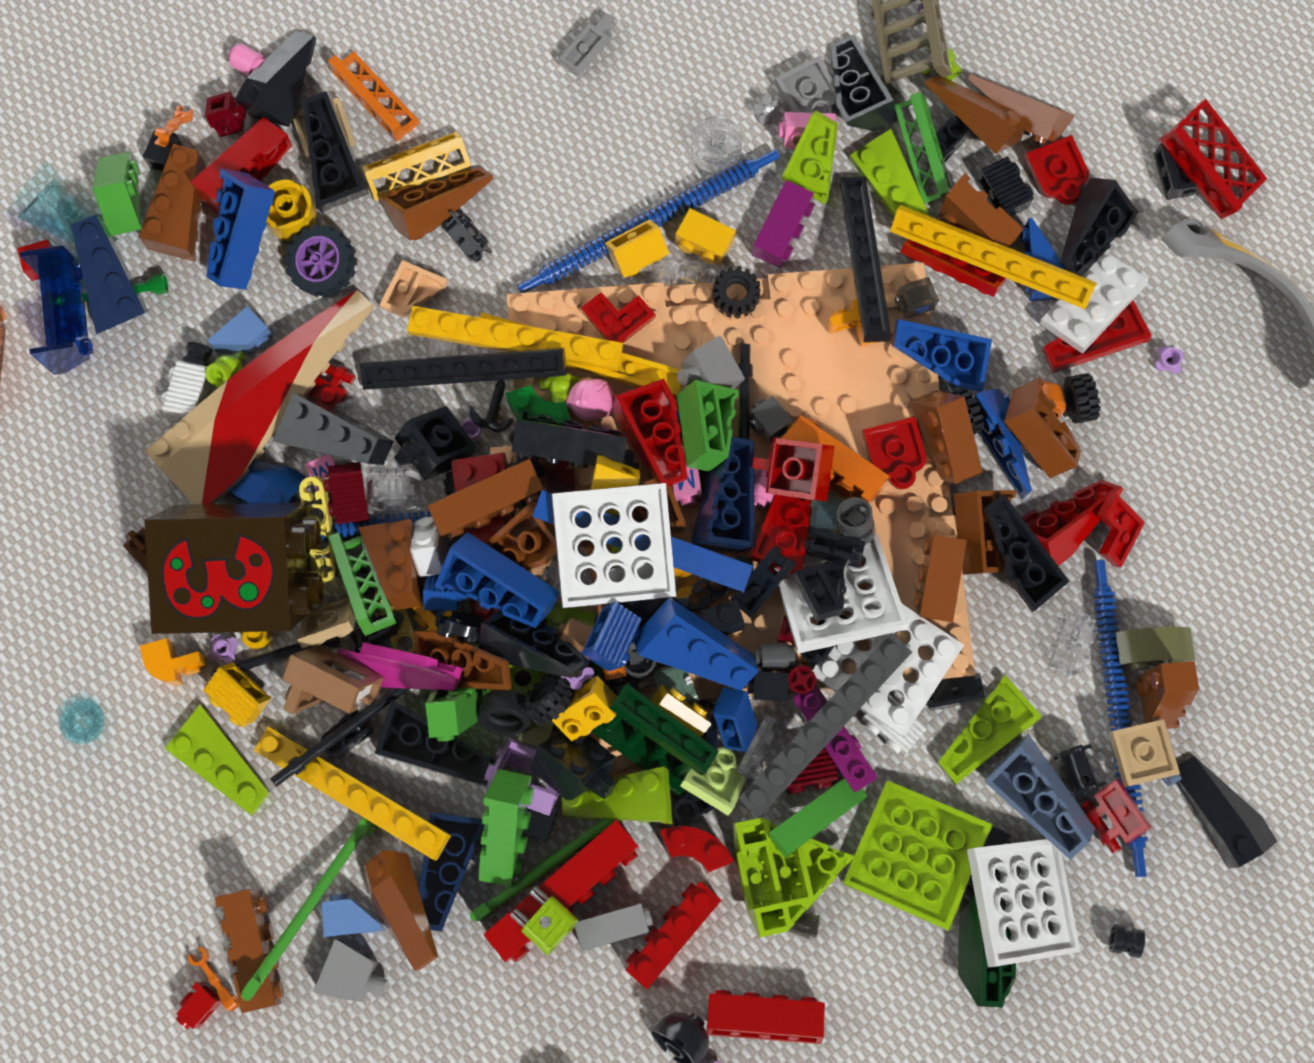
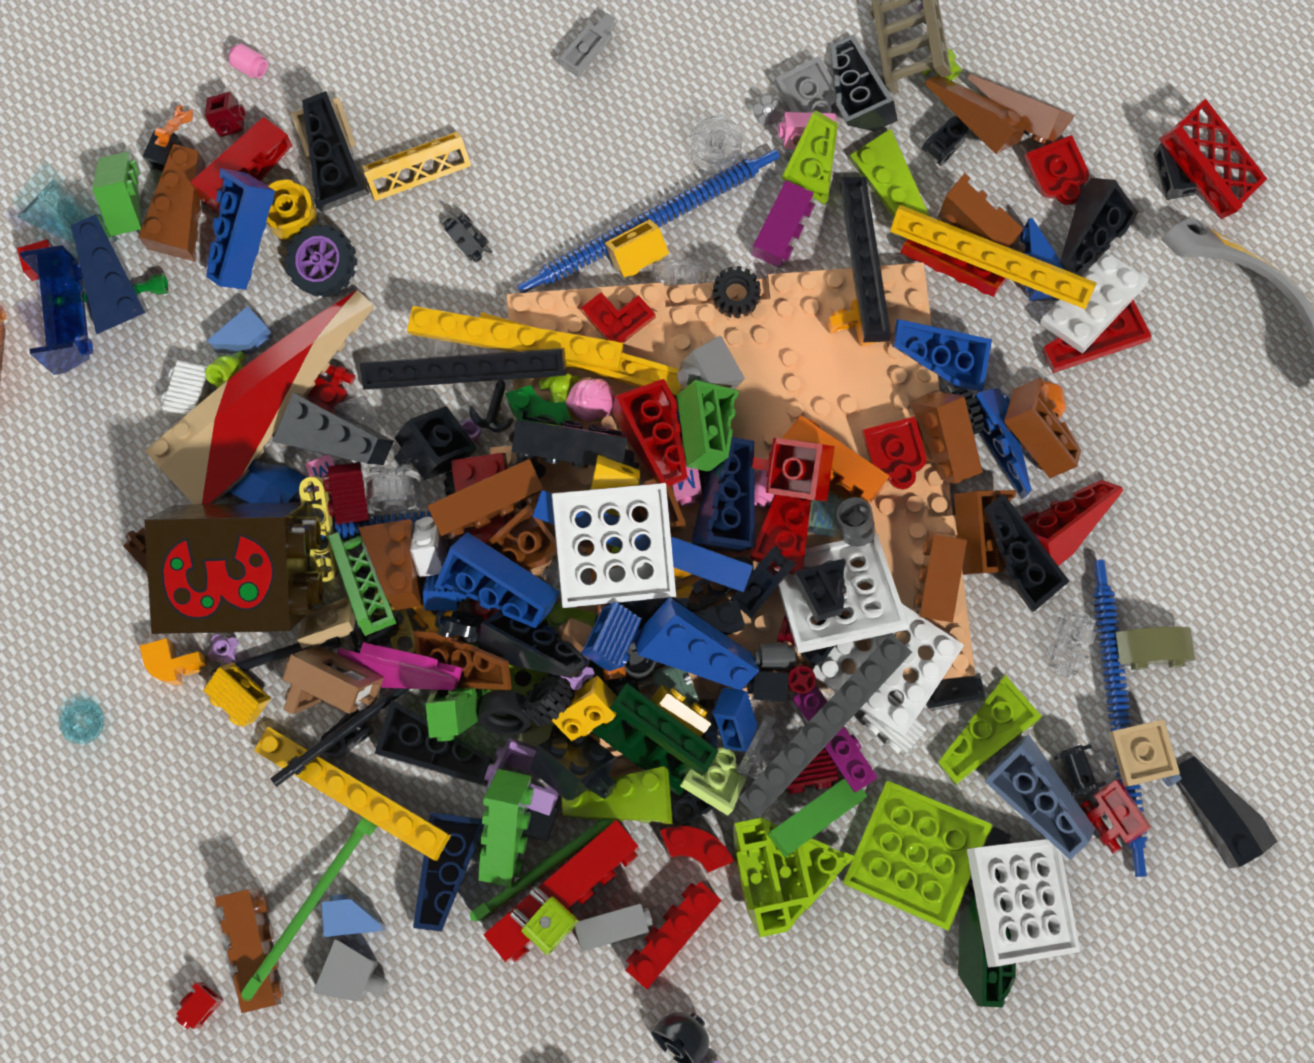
lime wing [164,704,270,815] -> none
black wheel [182,342,213,366] -> none
orange piece [188,947,240,1011] -> none
black wedge [235,31,317,127] -> none
yellow tile [242,632,271,650] -> none
orange fence [328,51,420,142] -> none
dark orange wedge [364,850,438,971] -> none
dark orange wedge [379,167,494,241] -> none
light nougat wing [380,260,448,319] -> none
dark red plate [547,461,575,493] -> none
yellow brick [675,208,736,266] -> none
red brick [706,990,825,1044] -> none
black bar [738,344,753,440] -> none
dark grey brick [750,396,793,444] -> none
clear smoke cone [788,911,821,940] -> none
black hinge [805,528,866,568] -> none
clear smoke brick [894,276,939,319] -> none
bright green fence [895,92,952,204] -> none
black brick [977,156,1034,216] -> none
black tyre [1063,373,1101,424] -> none
red plate [1097,493,1145,568] -> none
black wheel [1108,924,1145,958] -> none
dark orange wedge [1135,661,1199,729] -> none
lavender plate [1155,346,1184,374] -> none

